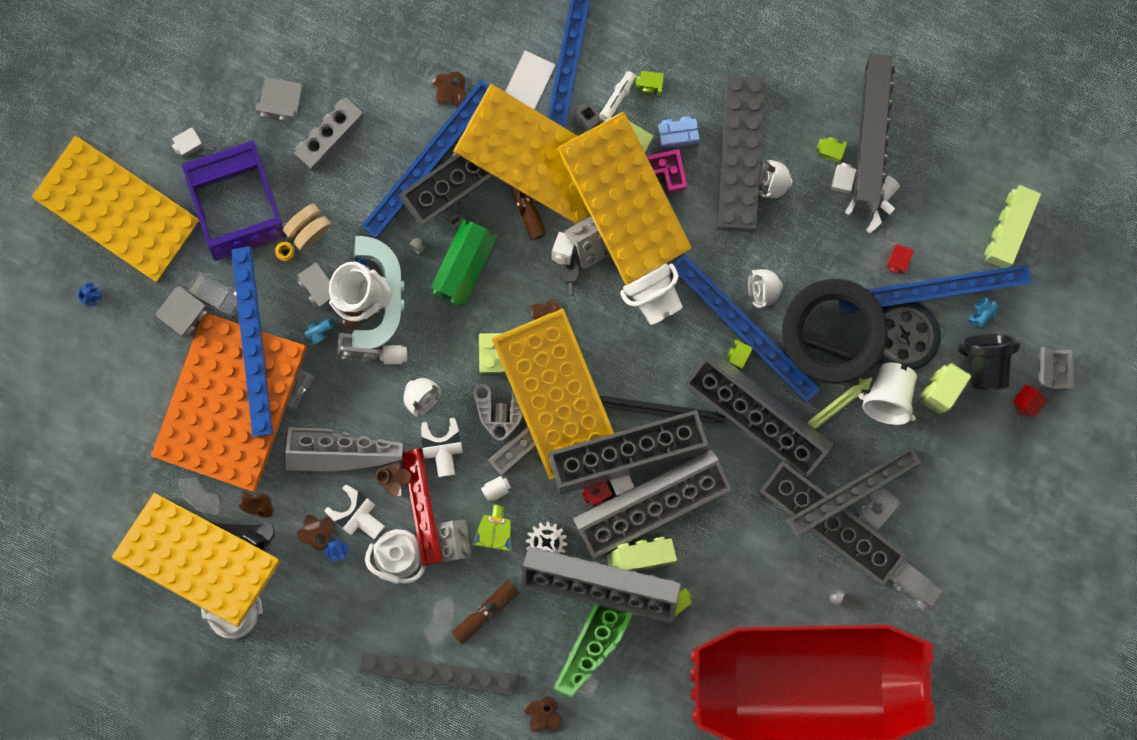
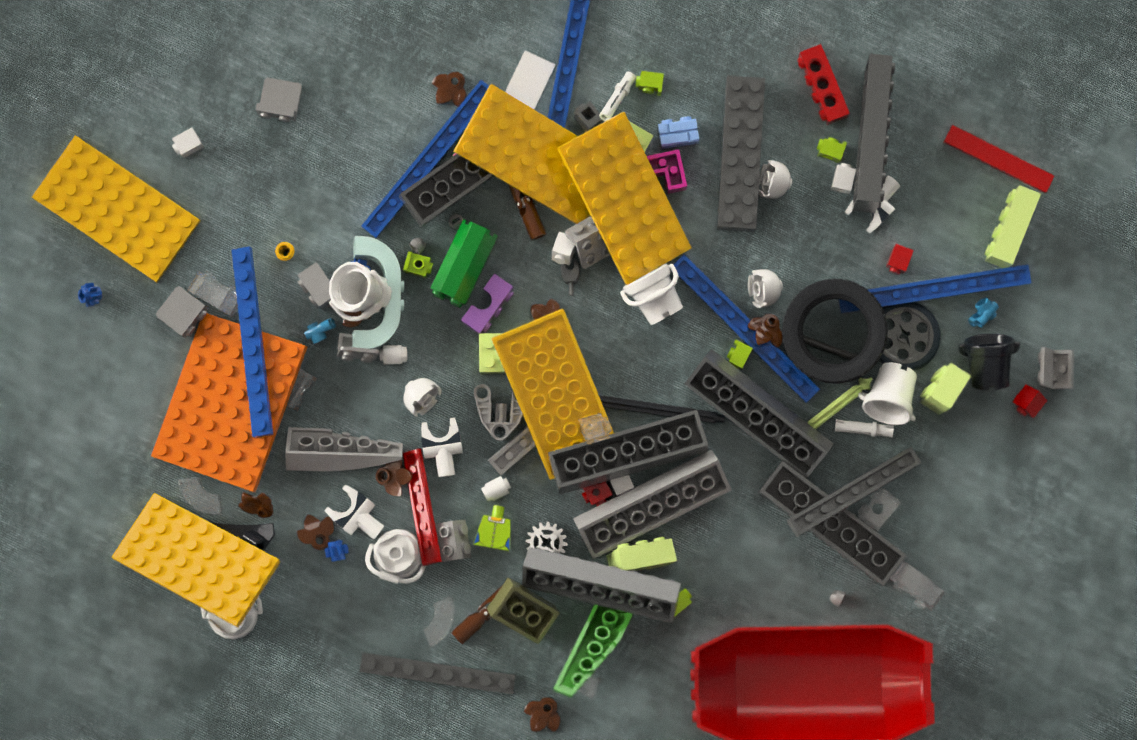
dark purple window [181,140,287,262] -> none
tan wheel [283,203,332,251] -> none
light grey brick [294,98,364,171] -> none
none -> lime brick [403,251,434,278]
none -> medium lavender arch [461,274,514,334]
none -> olive brick [487,577,560,644]
none -> clear brick [578,413,612,444]
none -> reddish brown plate [748,313,783,348]
none -> red brick [797,44,850,125]
none -> white pin [835,419,894,438]
none -> red tile [943,125,1054,193]

